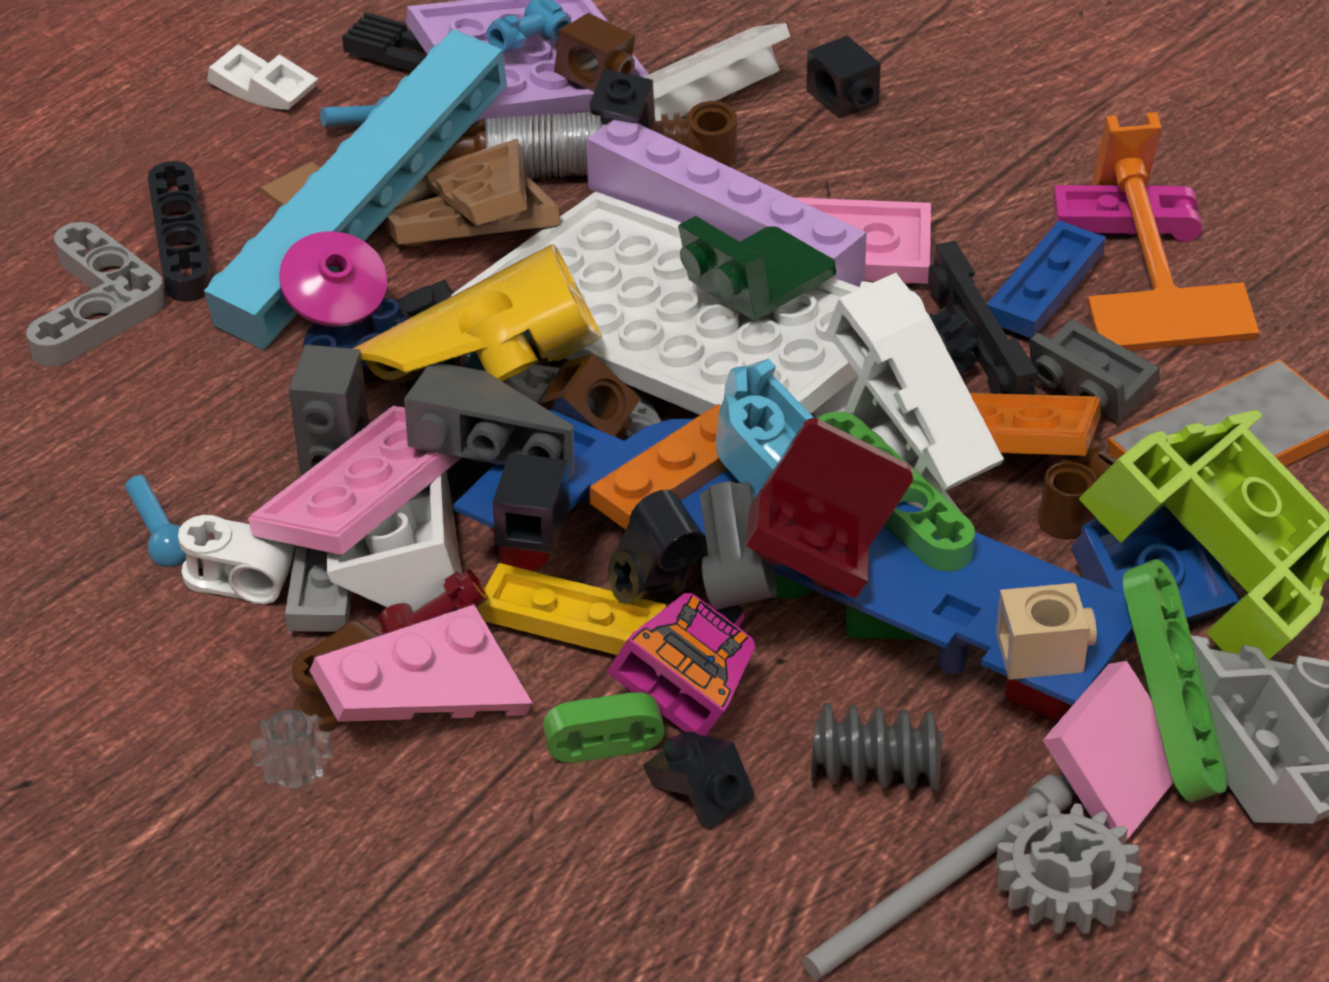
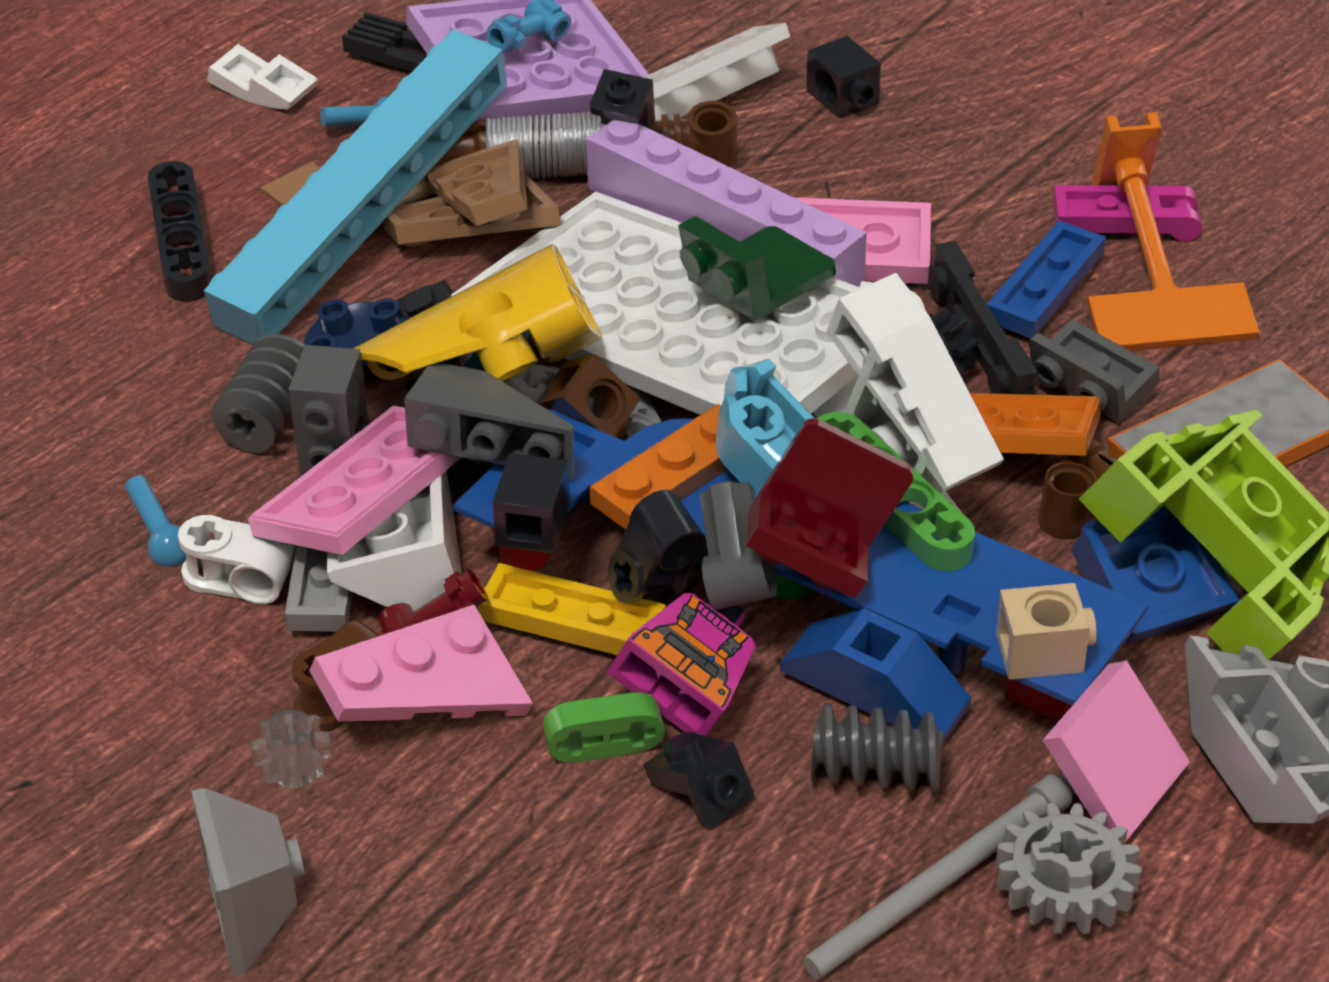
light grey beam [26,222,166,366] -> none
dark pink dish [279,231,387,327] -> none
reddish brown brick [554,13,635,92] -> none
bright green beam [1123,559,1228,803] -> none
none -> light grey slope [191,788,305,976]
none -> dark grey piece [212,334,305,454]
none -> blue slope [780,608,971,744]

